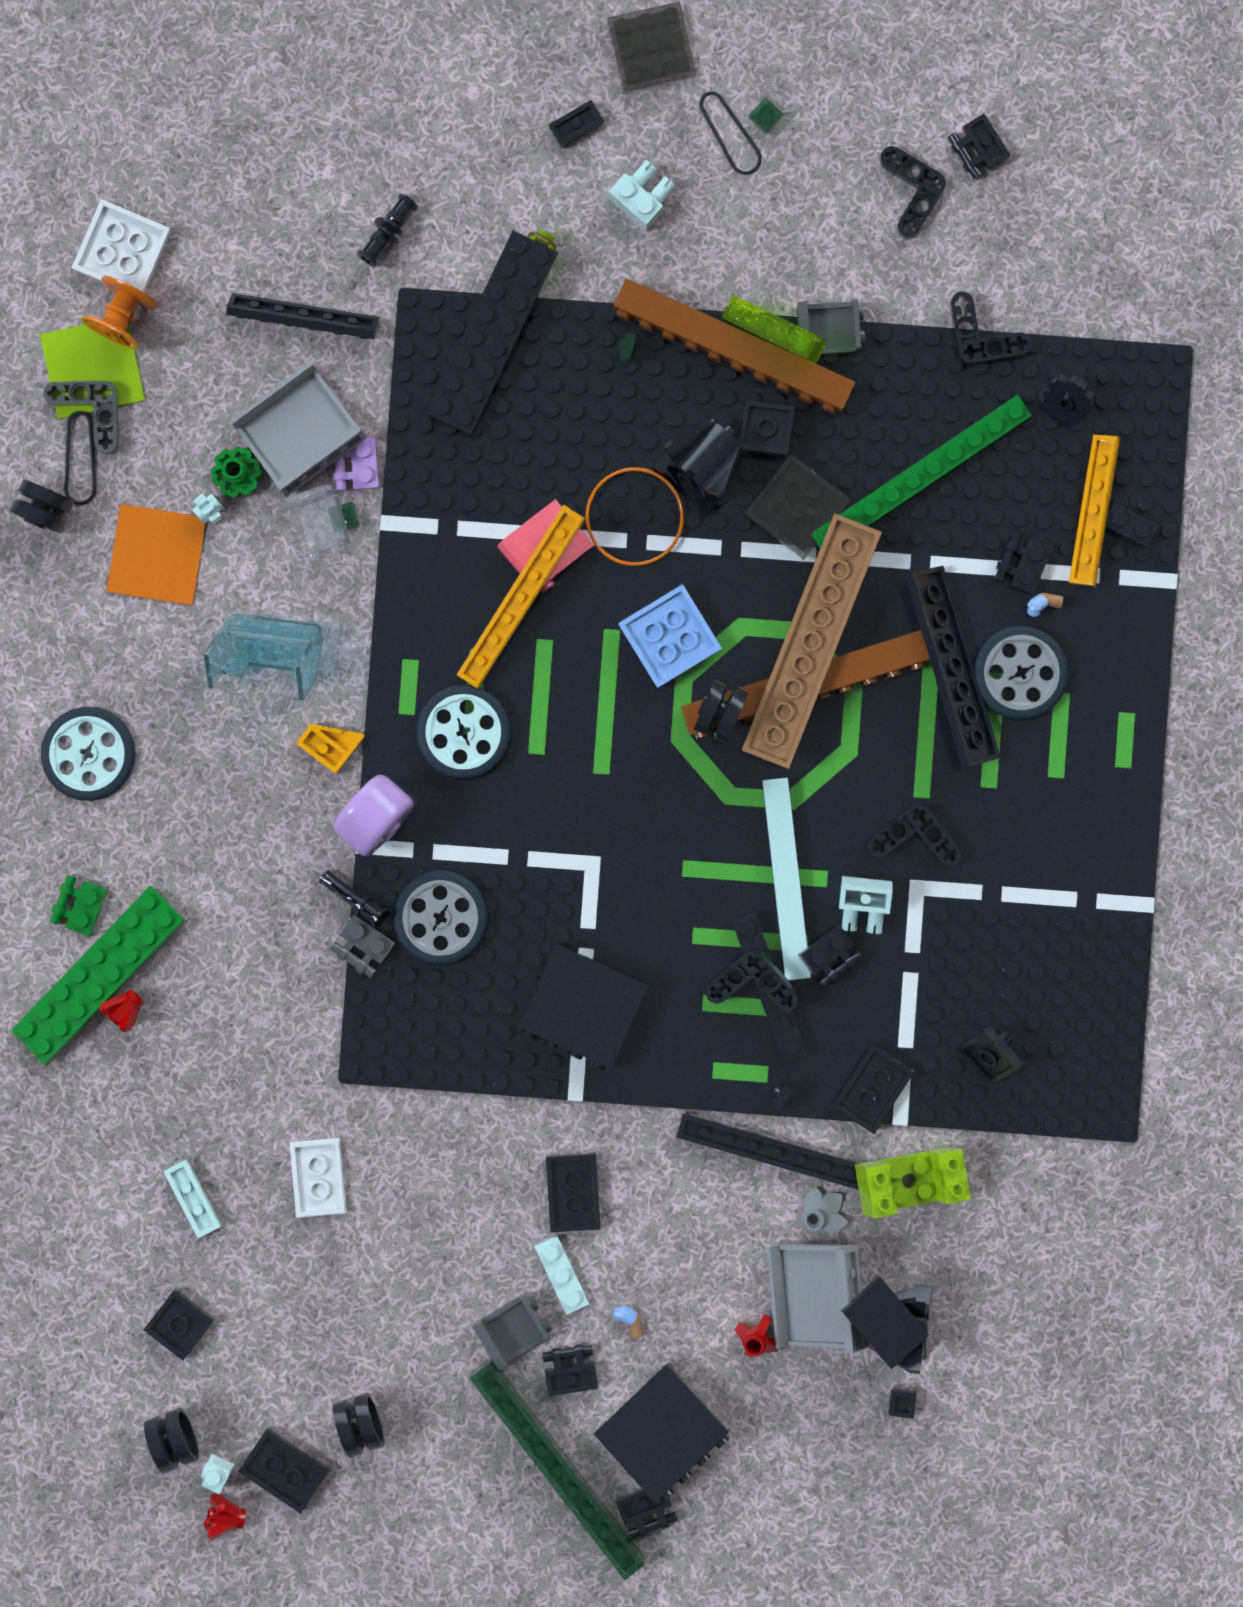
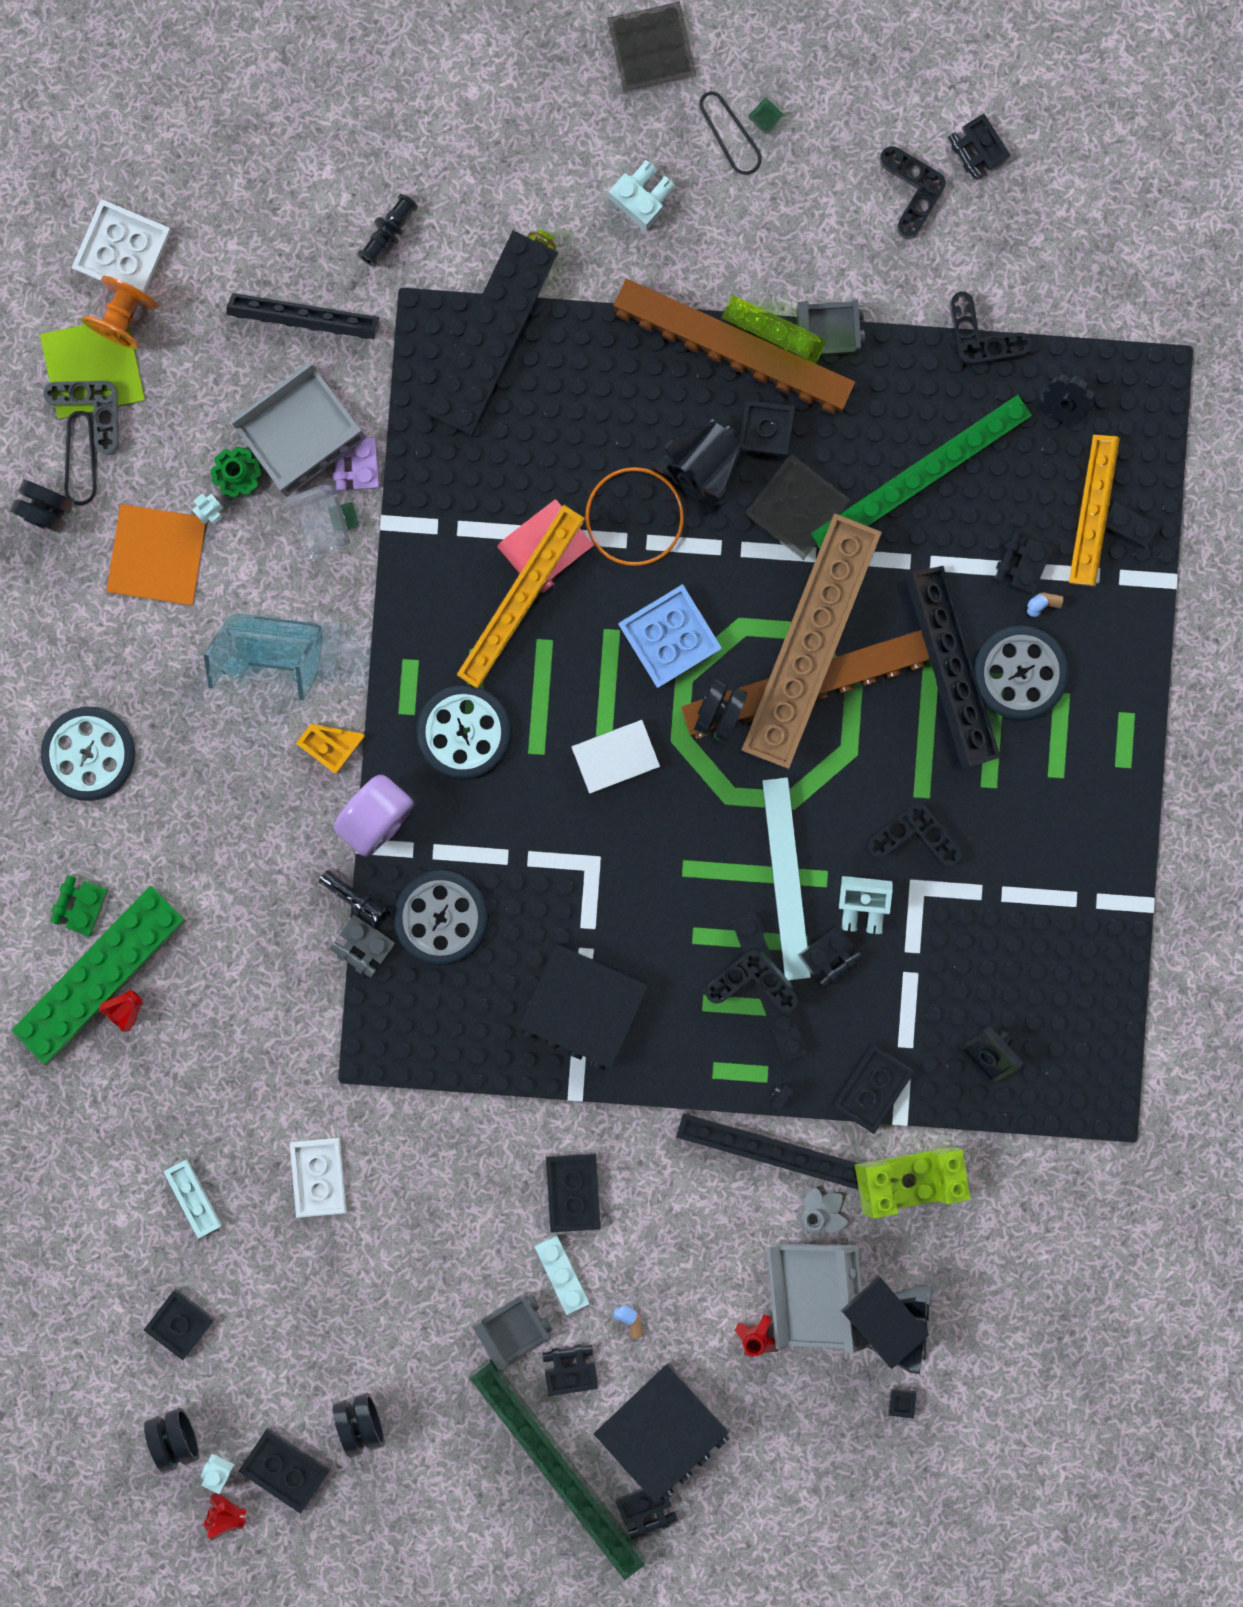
black plate [548,100,604,149] -> none
clear green plate [616,333,637,364] -> none
none -> white tile [572,720,660,794]

